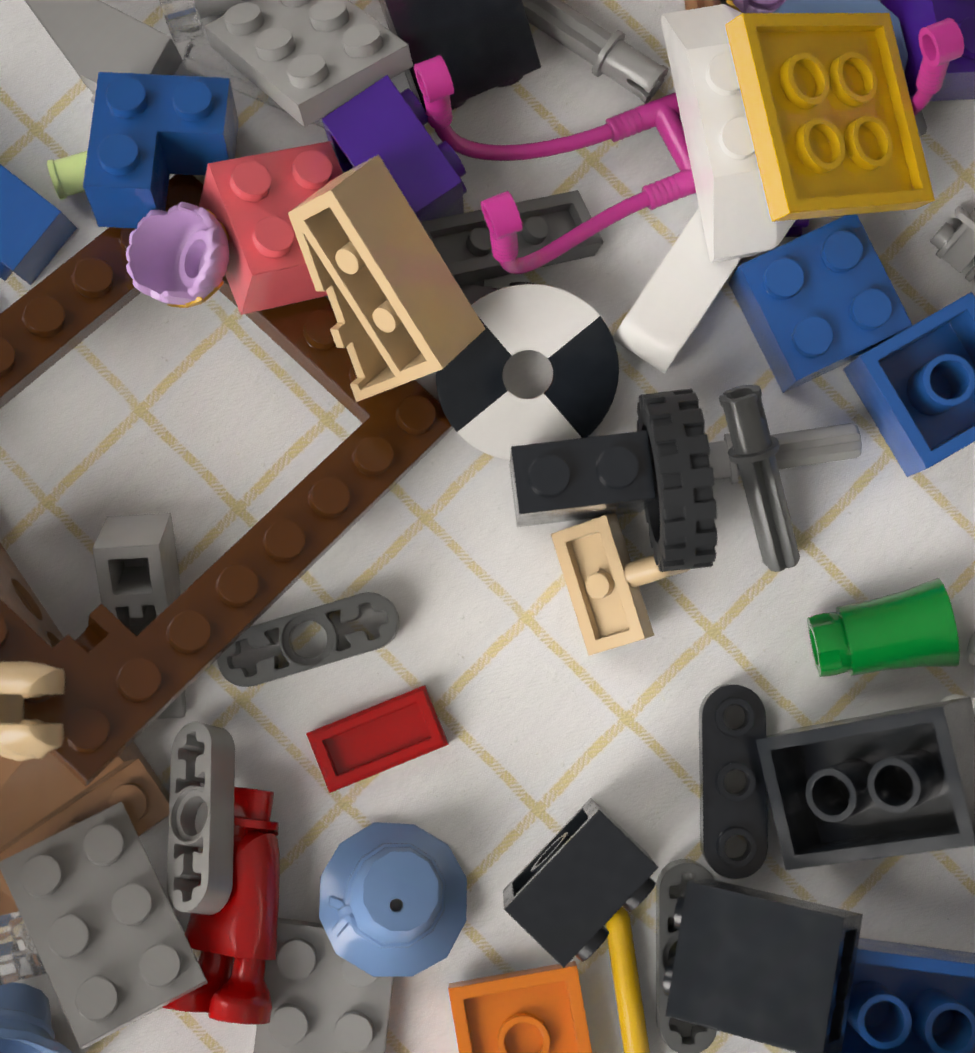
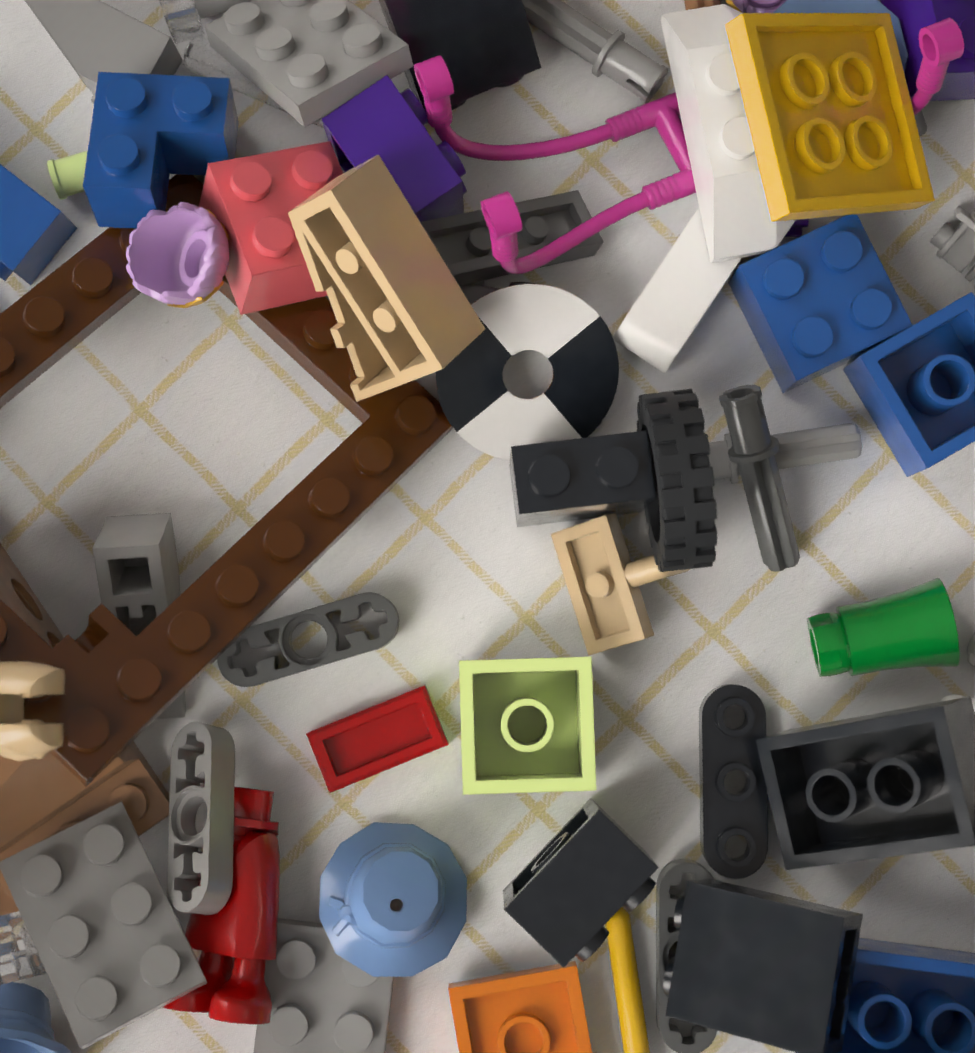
none -> yellowish green brick [459,656,597,795]

